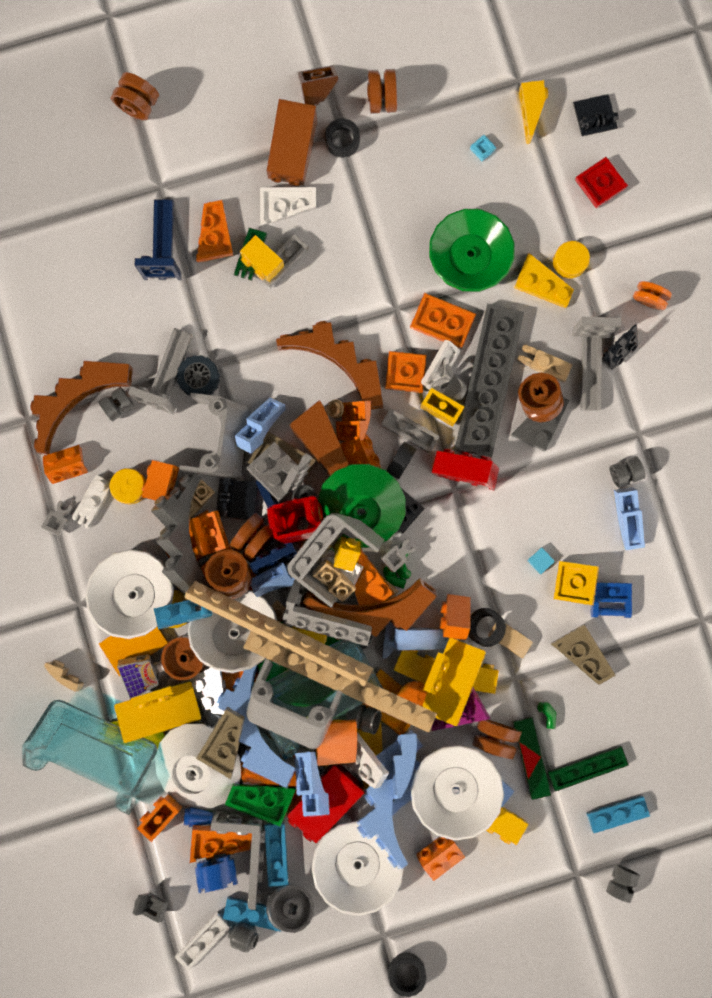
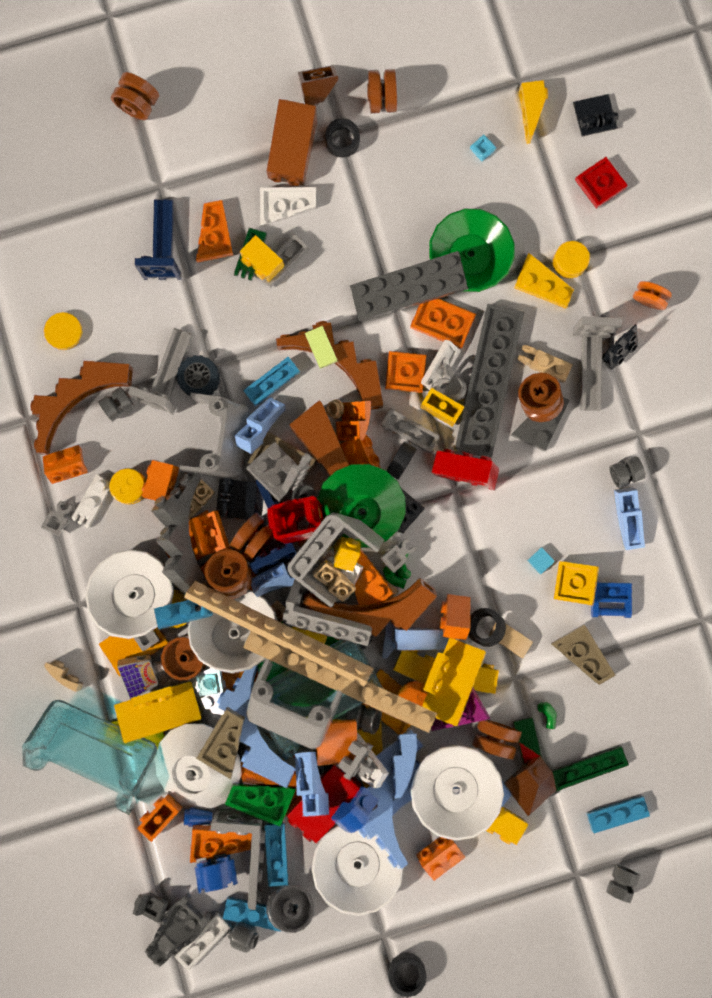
none -> yellow tile [44,312,83,350]
none -> light grey plate [134,629,160,651]
none -> dark grey animal [145,892,212,967]
none -> clear light blue plate [196,673,221,696]
none -> dark azure plate [243,357,300,407]
none -> yellowish green tile [305,326,337,369]
none -> blue brick [331,787,379,833]
none -> light grey hips [338,740,375,780]
none -> dark grey plate [350,251,468,322]
none -> reddish brown slope [503,757,556,816]

